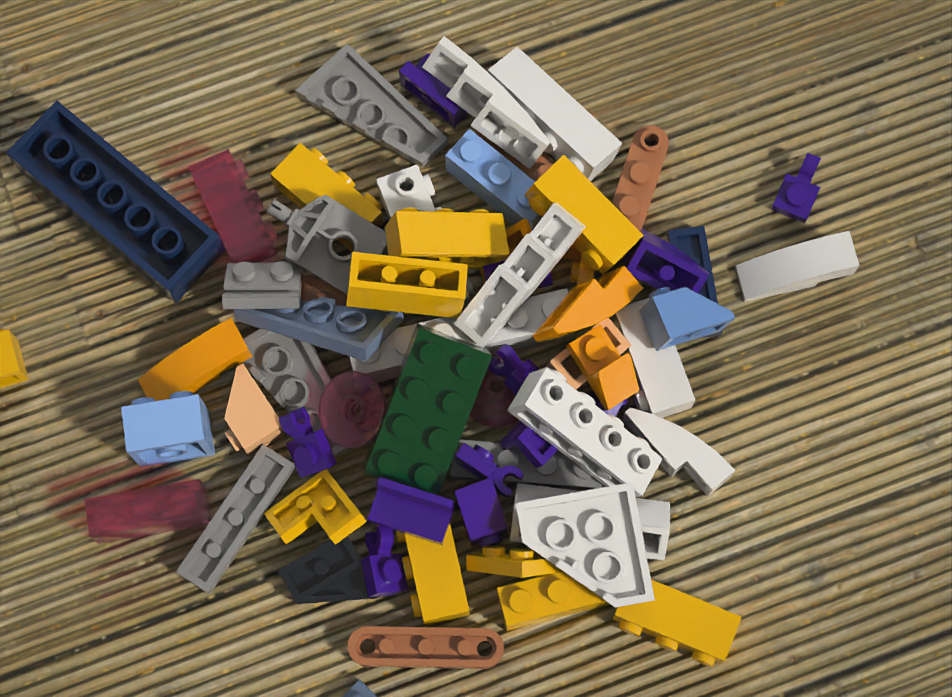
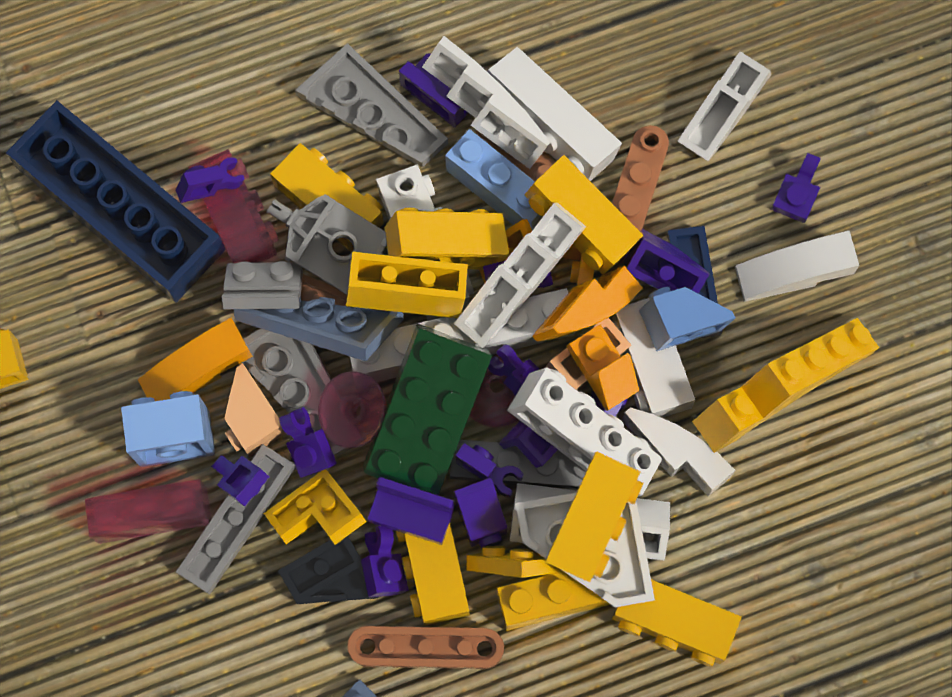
none -> dark purple plate [175,157,245,203]
none -> dark purple plate [211,455,269,507]
none -> yellow brick [545,451,643,583]
none -> white slope [678,51,771,161]
none -> yellow arch [692,318,879,453]

